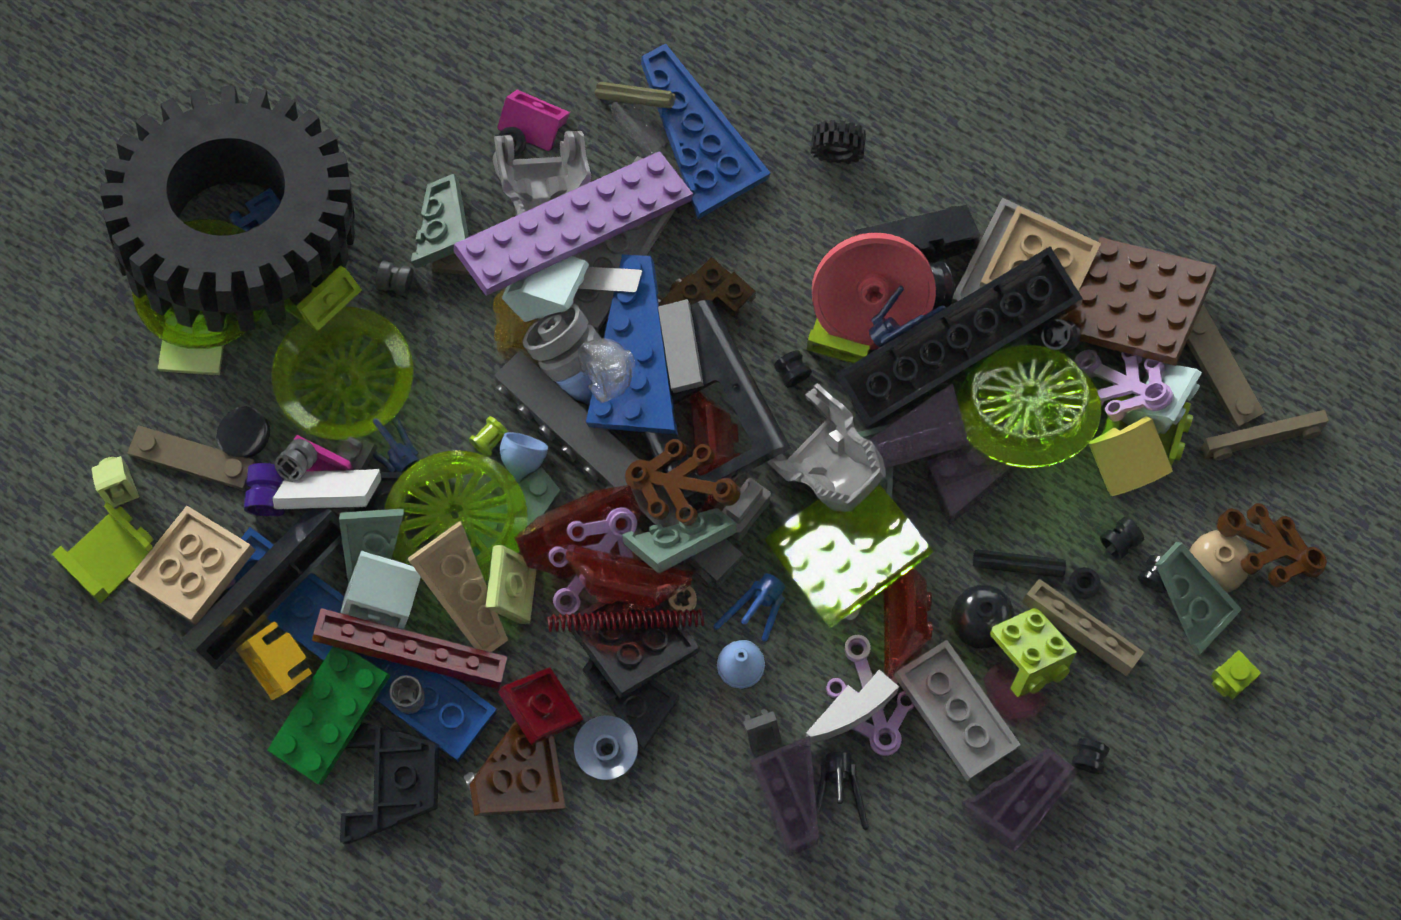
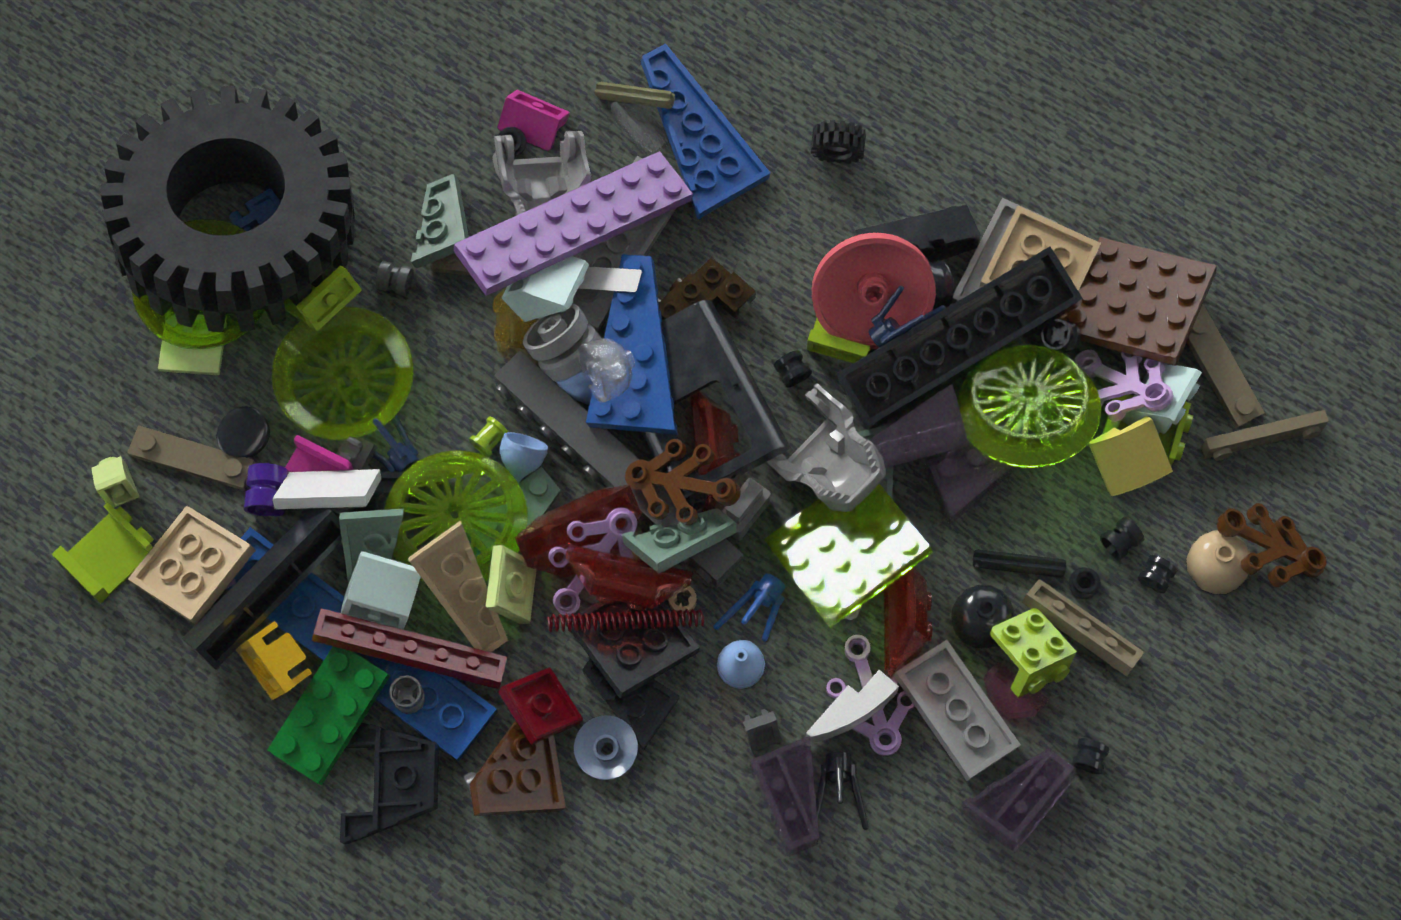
dark grey wheel [274,439,317,482] -> none
light grey tile [658,299,704,393] -> none
sand green wing [1155,542,1242,655] -> none
lime bracket [1210,650,1261,700] -> none

